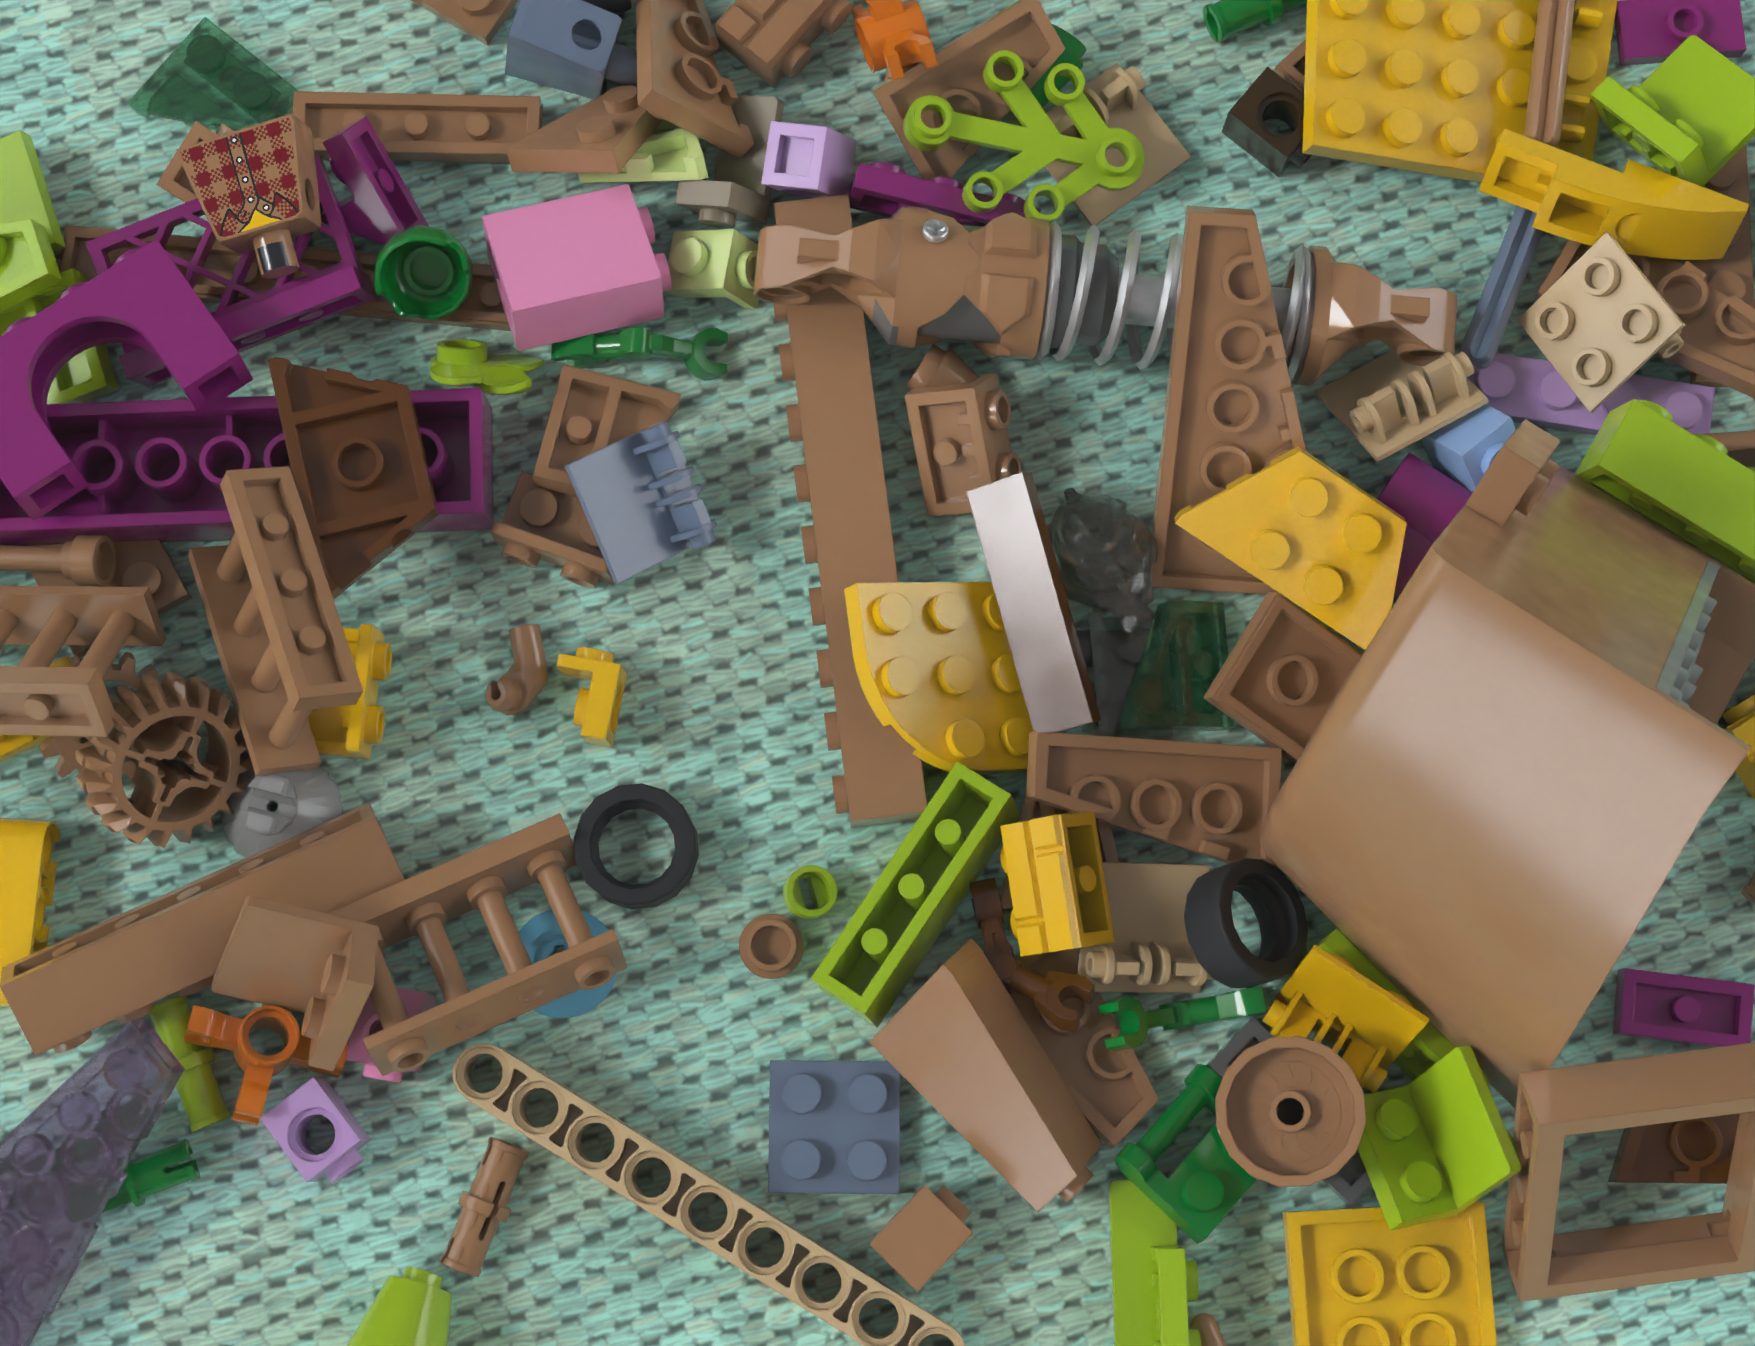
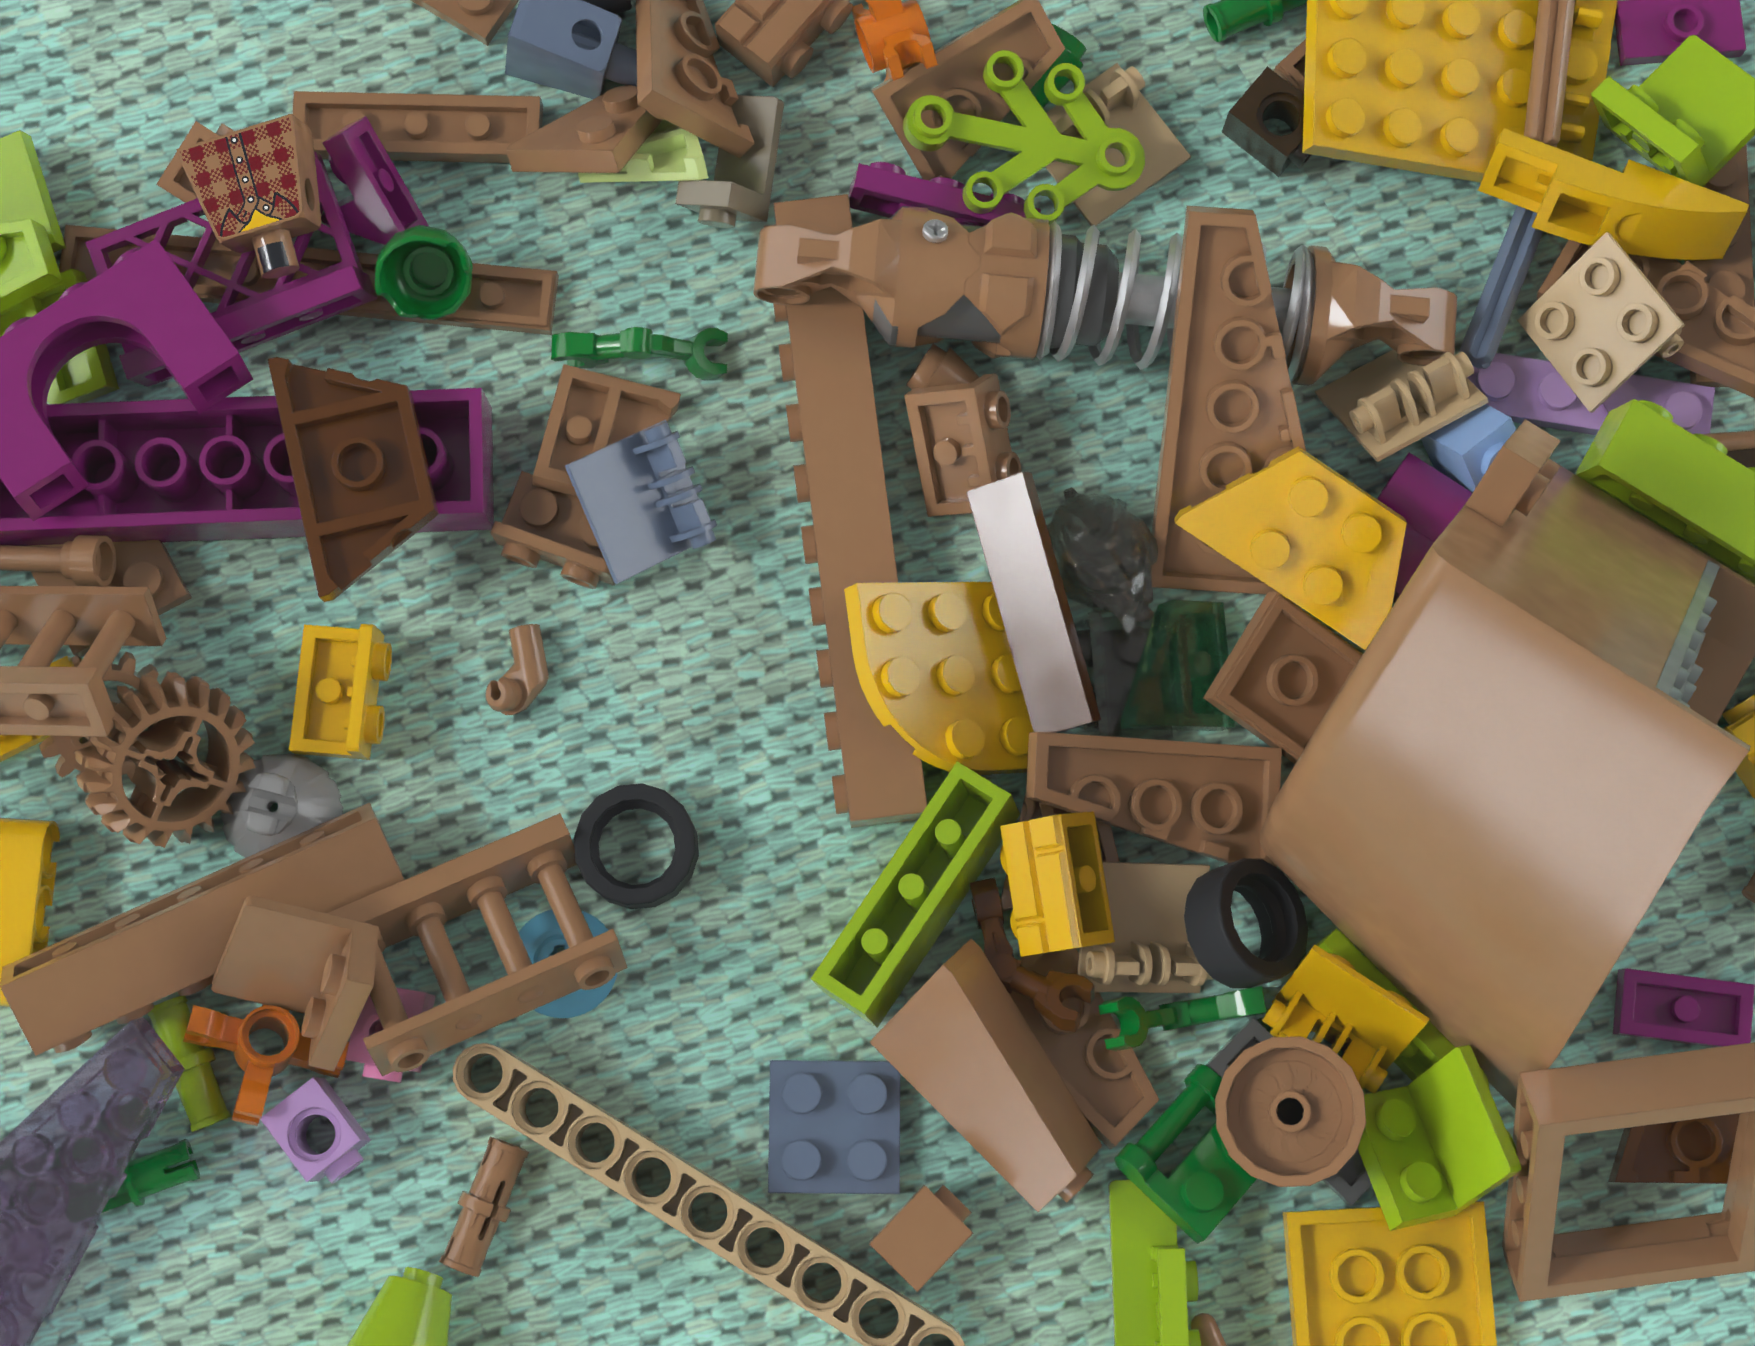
clear green wing [127,17,298,131] -> none
medium nougat fence [188,466,363,776] -> none
lime plate [430,339,544,395] -> none
bright pink brick [482,184,672,351] -> none
yellow bracket [556,647,627,748] -> none
yellowish green bracket [665,229,759,308] -> none
medium nougat plate [739,914,804,979] -> none
lavender brick [761,121,857,198] -> none
lime hinge [783,865,838,919] -> none

